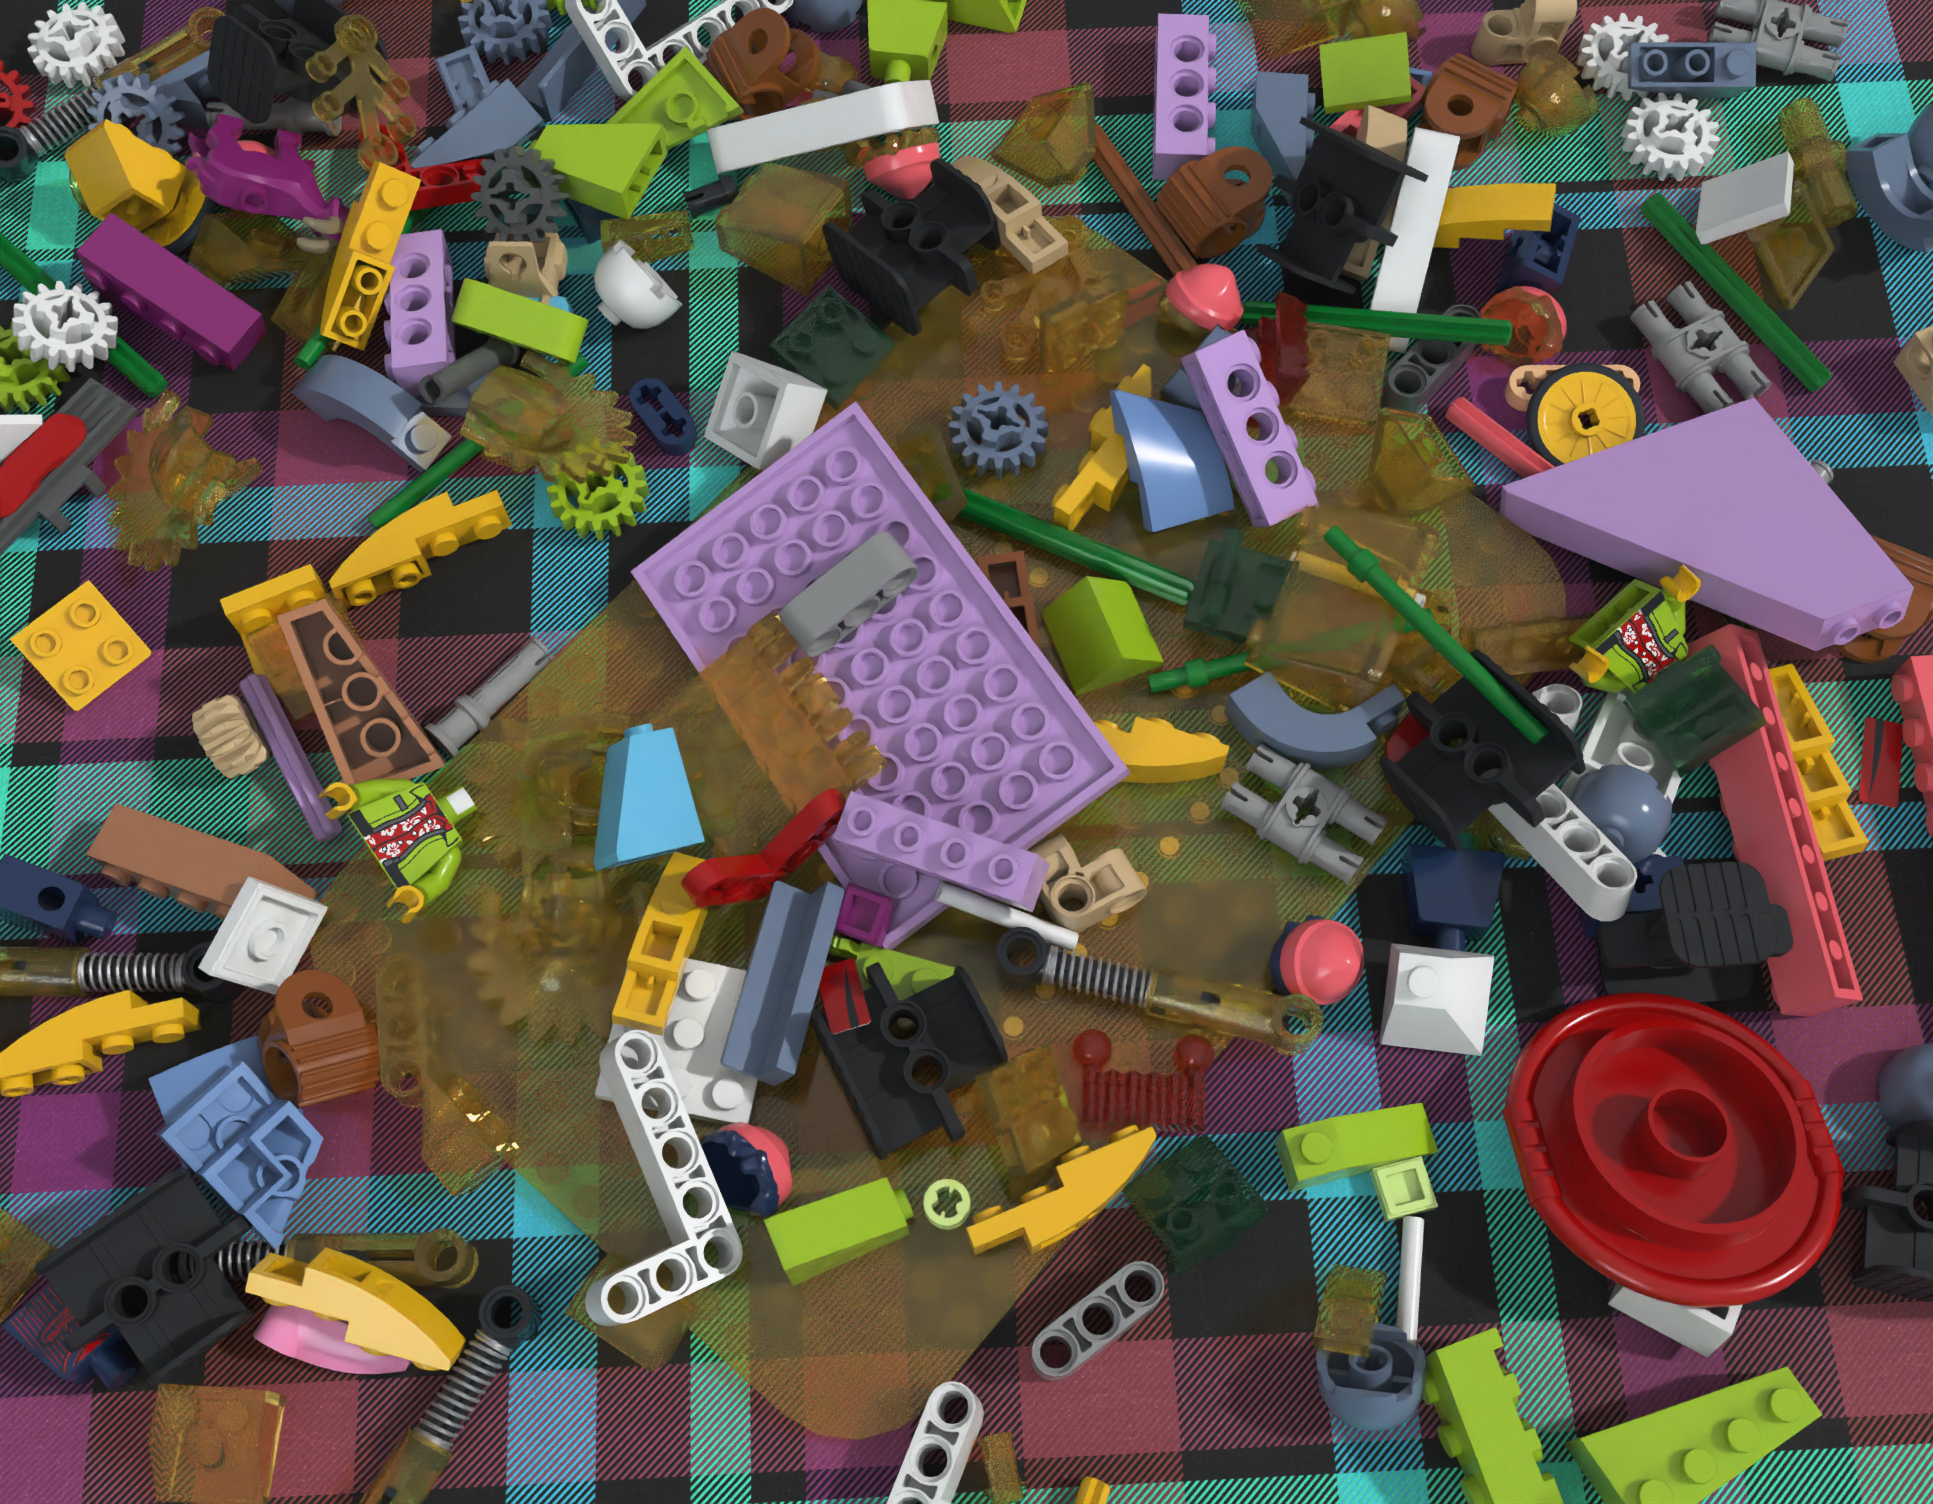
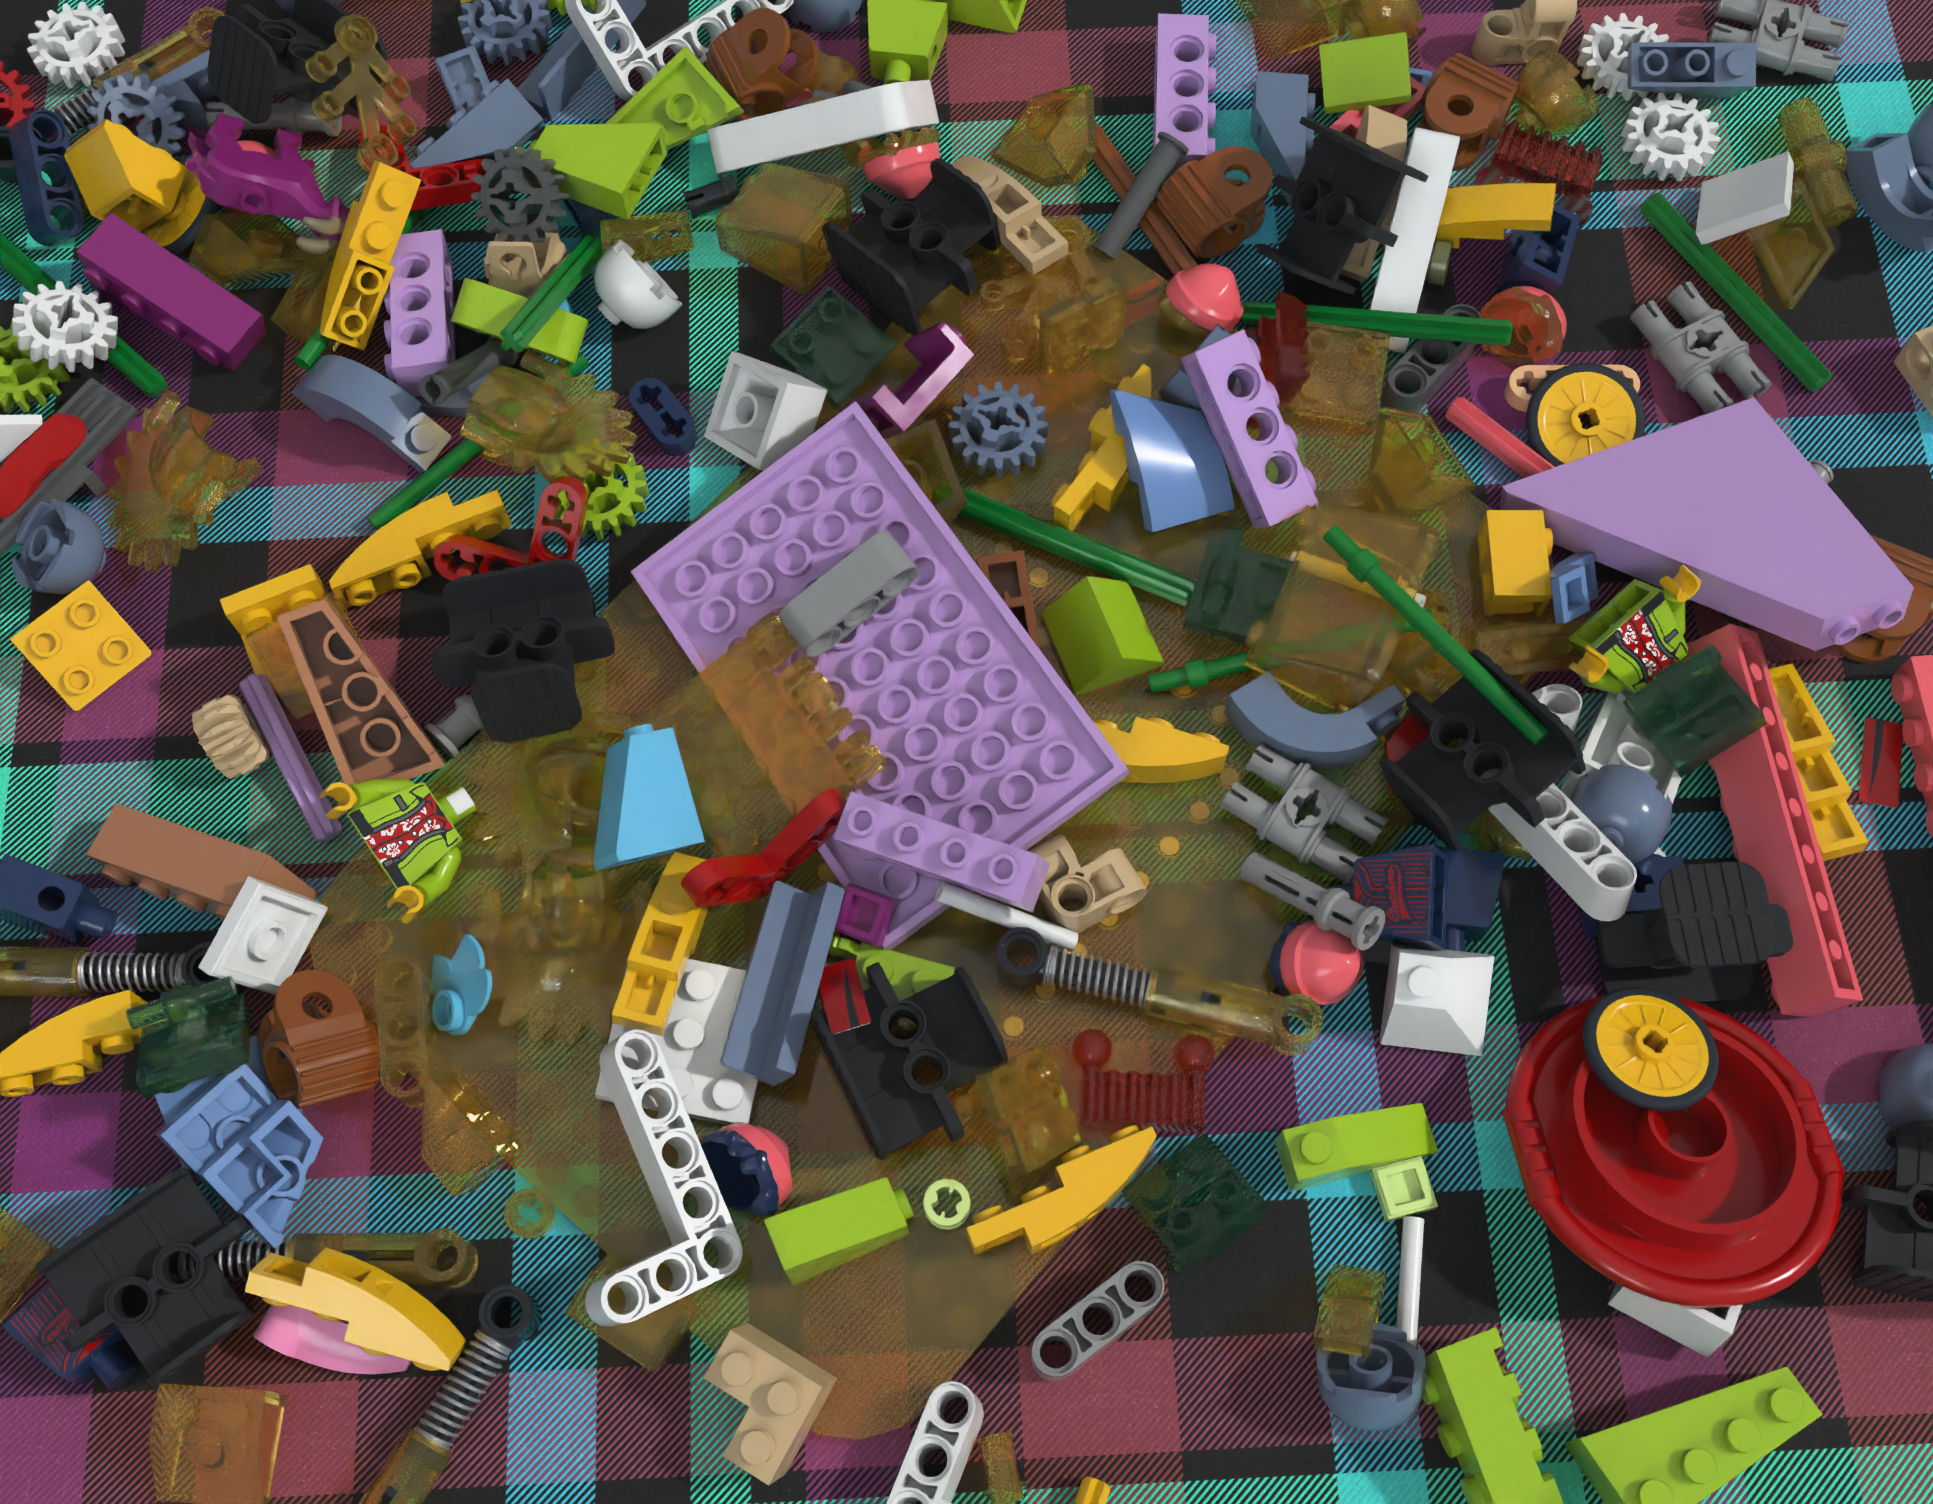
none -> dark blue beam [9,109,84,247]
none -> sand blue cylinder [12,499,106,595]
none -> clear green plate [126,976,251,1098]
none -> black piece [431,559,615,742]
none -> medium azure plate [432,935,492,1036]
none -> red beam [434,476,588,581]
none -> green axle [500,233,605,353]
none -> clear yellow bush [504,1189,555,1239]
none -> tan brick [704,1323,838,1486]
none -> magenta panel [839,321,974,439]
none -> dark grey pin [1092,131,1189,262]
none -> light grey pin [1241,852,1385,951]
none -> dark blue torso [1329,844,1449,950]
none -> olive tile [1426,240,1453,286]
none -> clear red gear [1474,120,1604,227]
none -> yellow hinge [1477,510,1553,616]
none -> medium blue slope [1550,552,1599,624]
none -> yellow wheel [1582,987,1719,1111]

